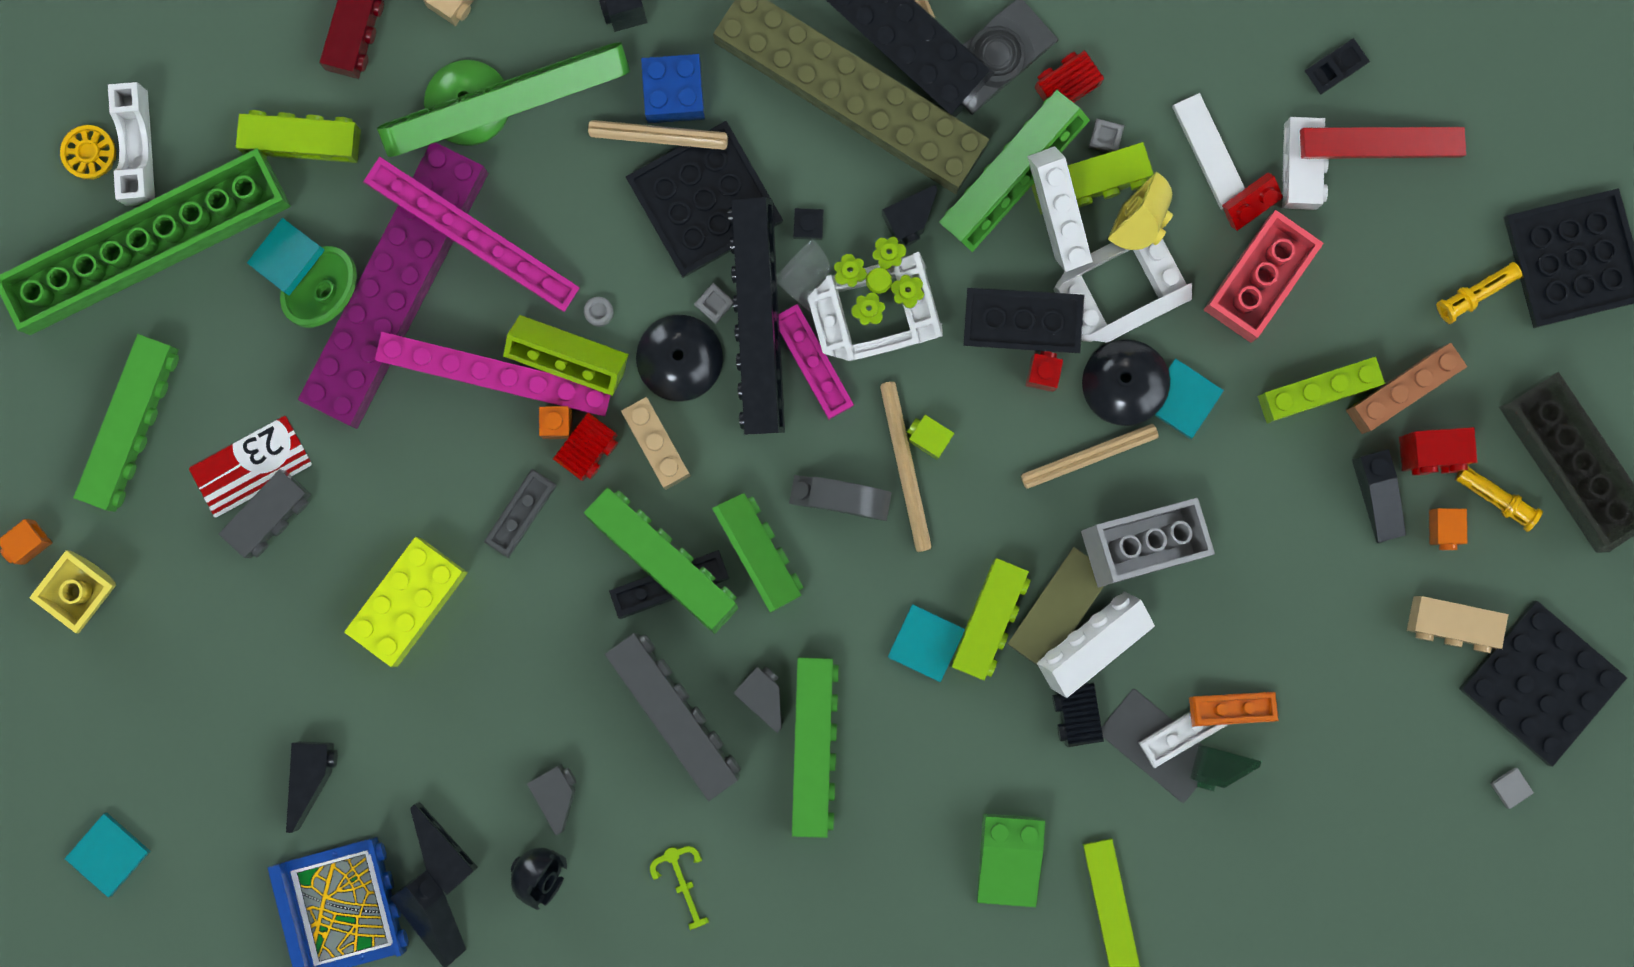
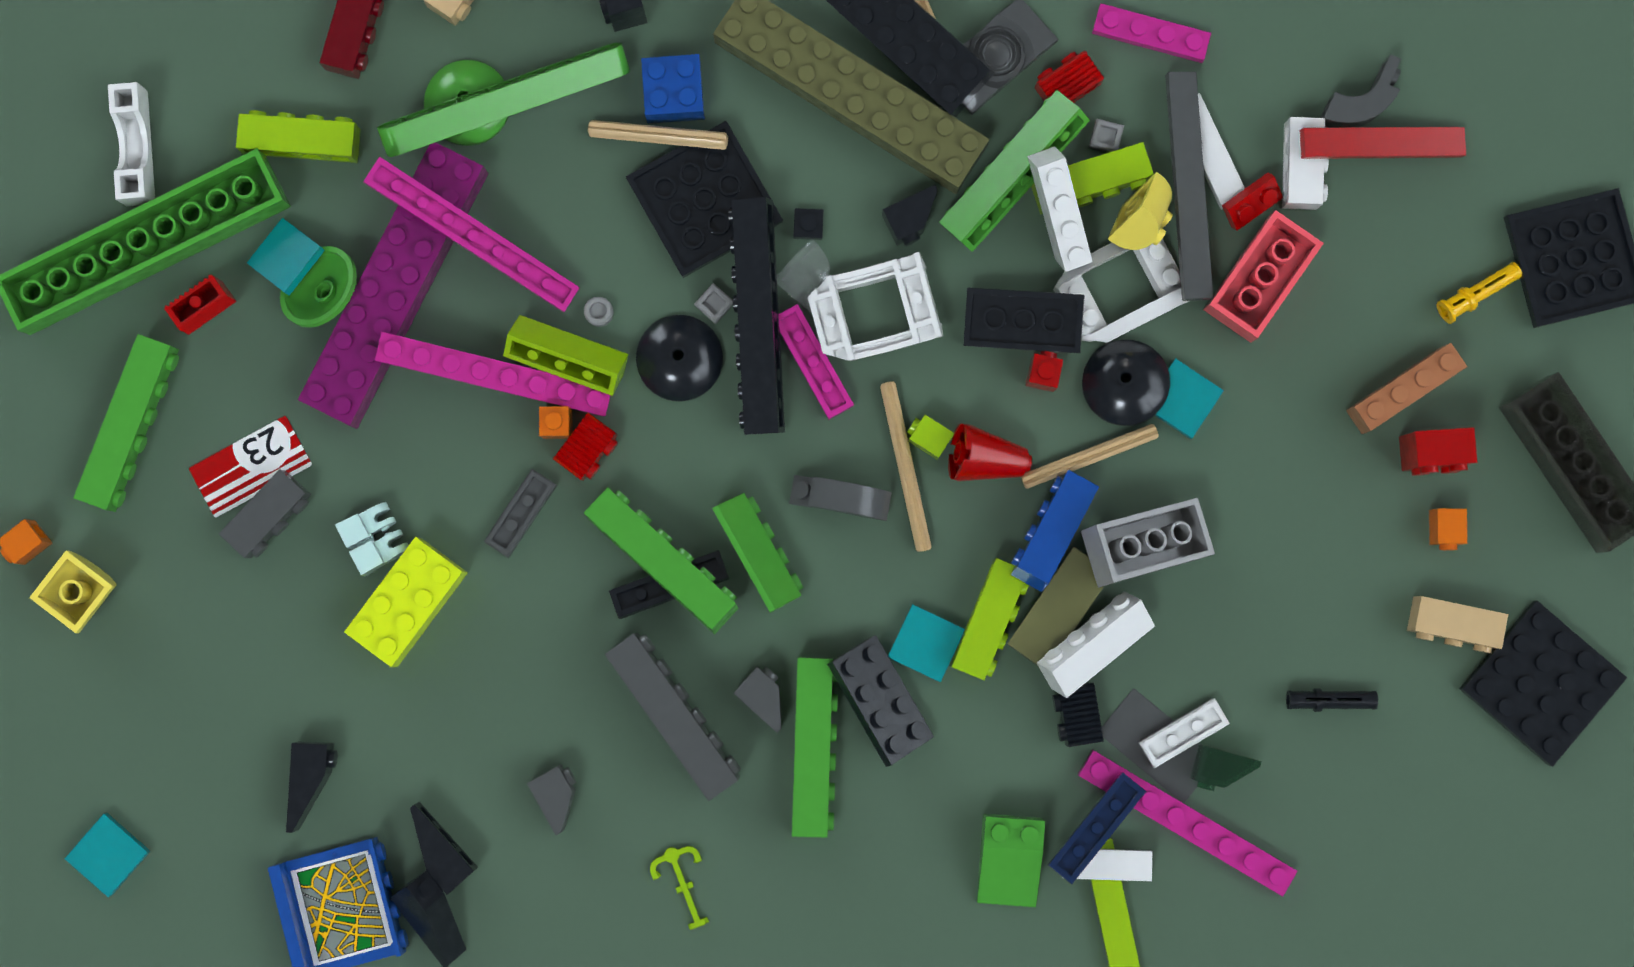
yellow wheel [60,125,117,180] -> none
black cylinder [511,848,567,910] -> none
tan brick [621,397,691,490] -> none
lime plant [834,237,924,325] -> none
orange tile [1189,692,1279,727] -> none
lime brick [1258,356,1385,424] -> none
black slope [1305,38,1370,95] -> none
black slope [1352,449,1406,543] -> none
yellow pin [1455,466,1543,532] -> none
light grey tile [1490,768,1534,809] -> none
none -> red brick [164,275,237,335]
none -> light aqua legs [335,502,409,577]
none -> black plate [827,635,934,767]
none -> red cone [948,423,1032,481]
none -> blue brick [1011,470,1099,592]
none -> dark blue plate [1048,772,1146,884]
none -> white tile [1062,849,1152,881]
none -> dark pink plate [1078,750,1297,896]
none -> dark pink plate [1092,3,1211,63]
none -> dark grey tile [1165,72,1213,301]
none -> black pin [1286,688,1378,712]
none -> dark grey arch [1320,54,1401,128]

